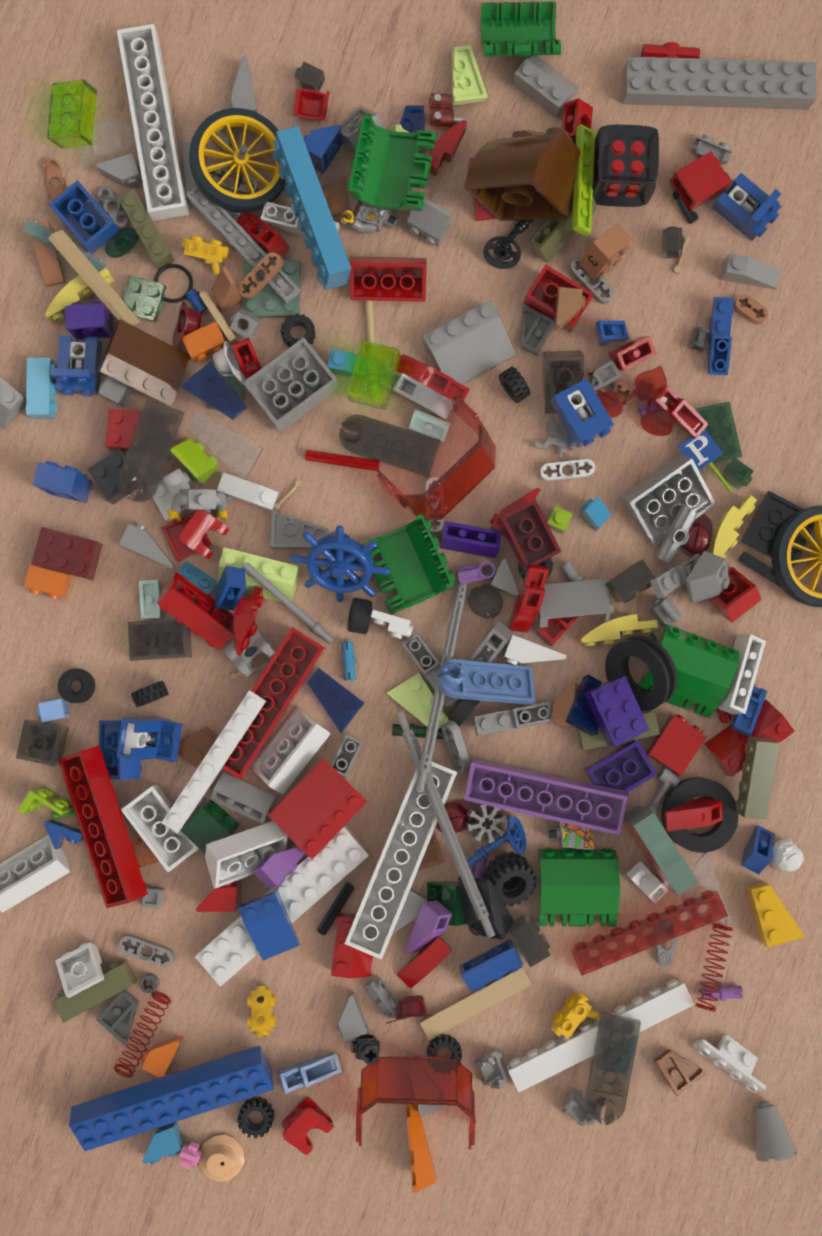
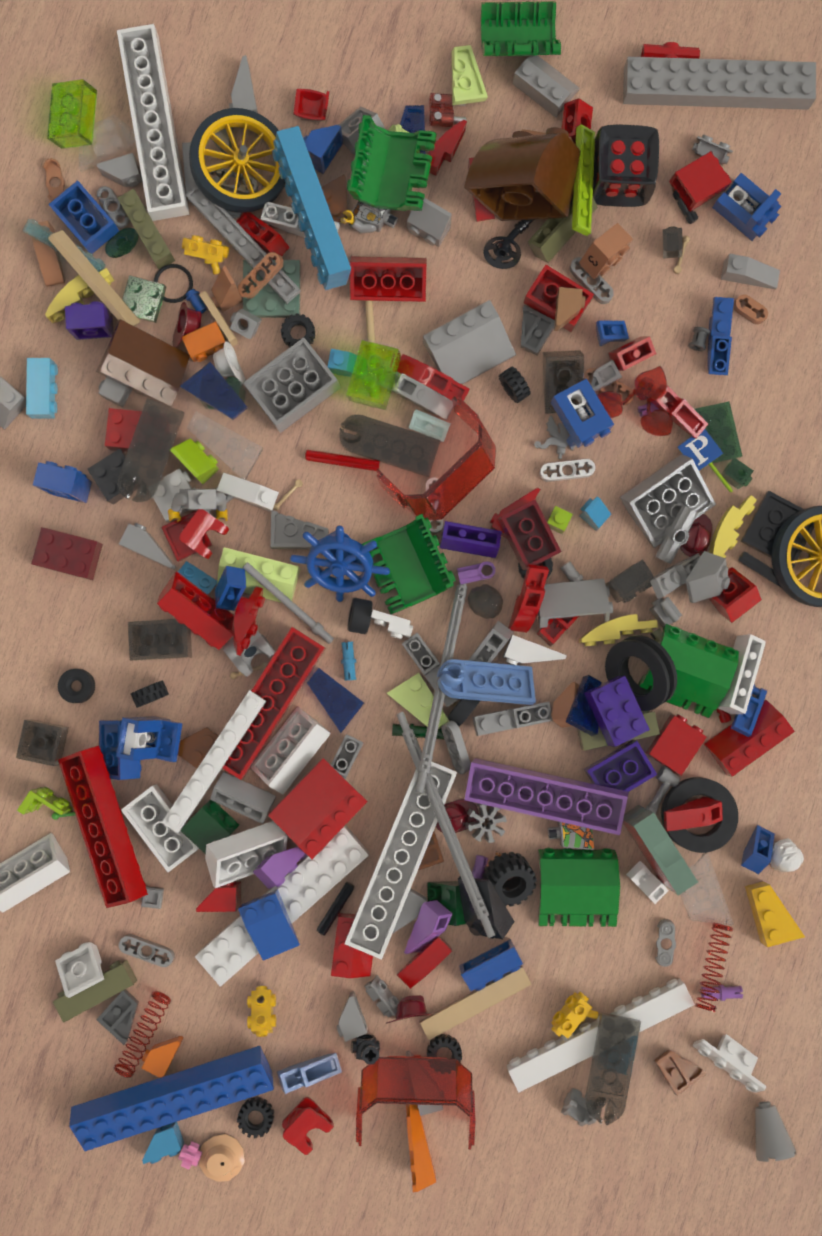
orange brick [23,565,72,600] -> none
light blue brick [37,699,70,722] -> none
blue slope [44,819,84,850] -> none
blue brick [50,335,102,397] -> none
clear orange brick [133,838,159,868] -> none
light aqua plate [139,580,162,619] -> none
dark grey bush [139,973,159,993] -> none
red slope [231,338,262,378] -> none
clear smoke brick [294,62,325,91] -> none
blue dish [467,816,526,867] -> none
light grey piece [474,1049,509,1089] -> none
light grey slope [490,559,519,597] -> none
clear smoke brick [509,913,551,967] -> none
clear red brick [572,890,728,976] -> none
olive brick [736,736,779,819] -> none

